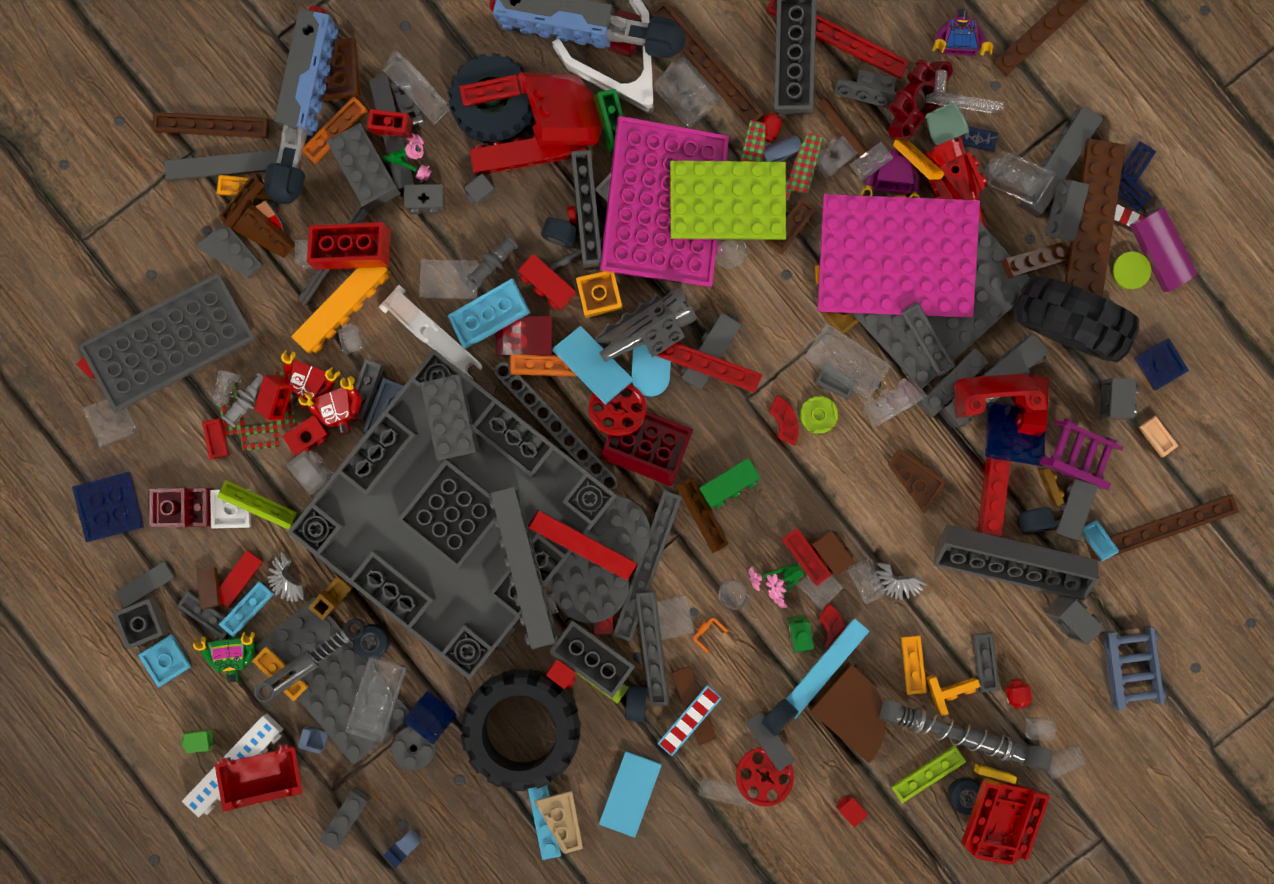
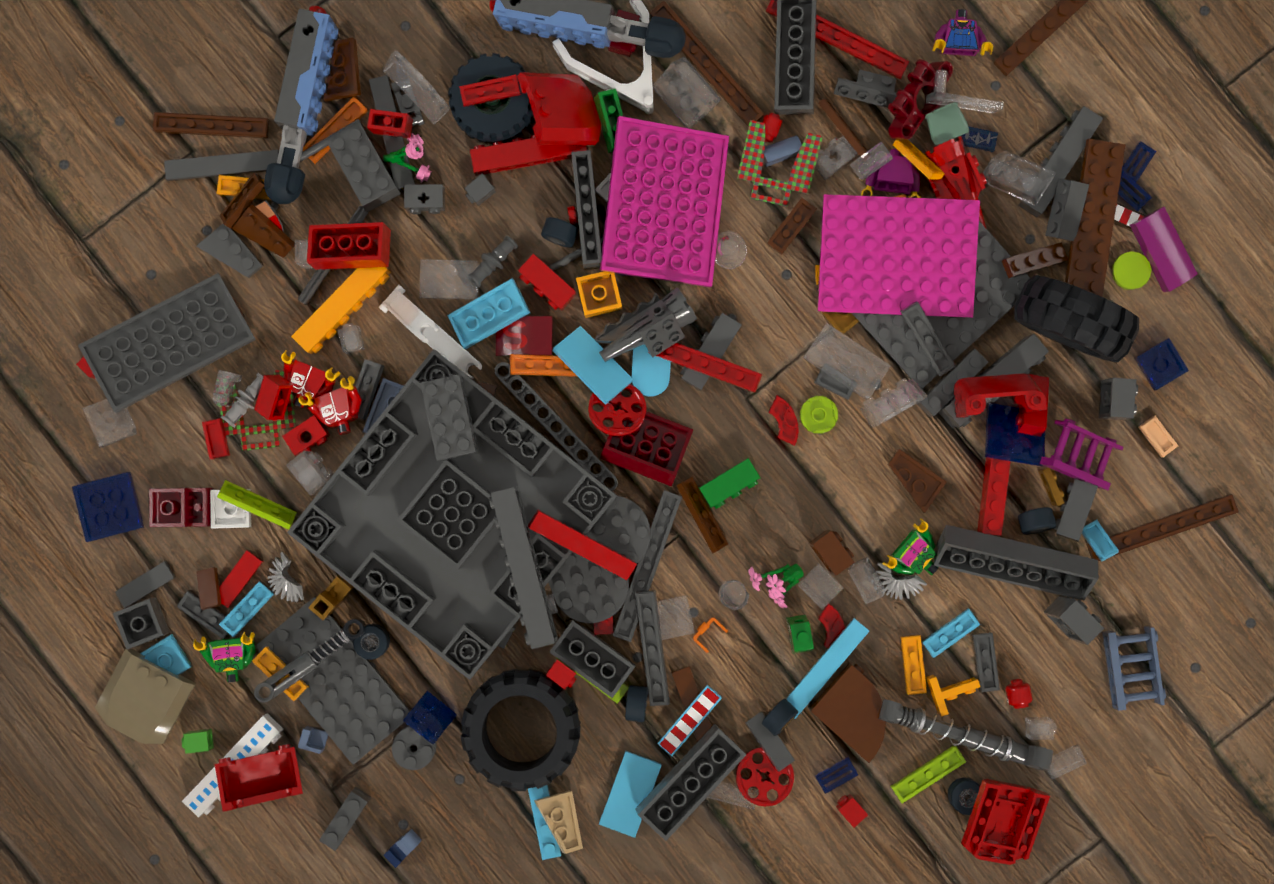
clear brick [345,656,407,743] -> none
lime plate [670,161,786,240] -> none
red plate [782,528,832,587] -> none
yellow tile [974,763,1017,784] -> none
none -> dark tan wedge [95,649,196,744]
none -> dark grey bar [300,119,363,162]
none -> dark grey brick [635,724,746,841]
none -> clear blue tile [815,757,858,794]
none -> torso [882,518,939,575]
none -> medium azure tile [921,609,980,658]

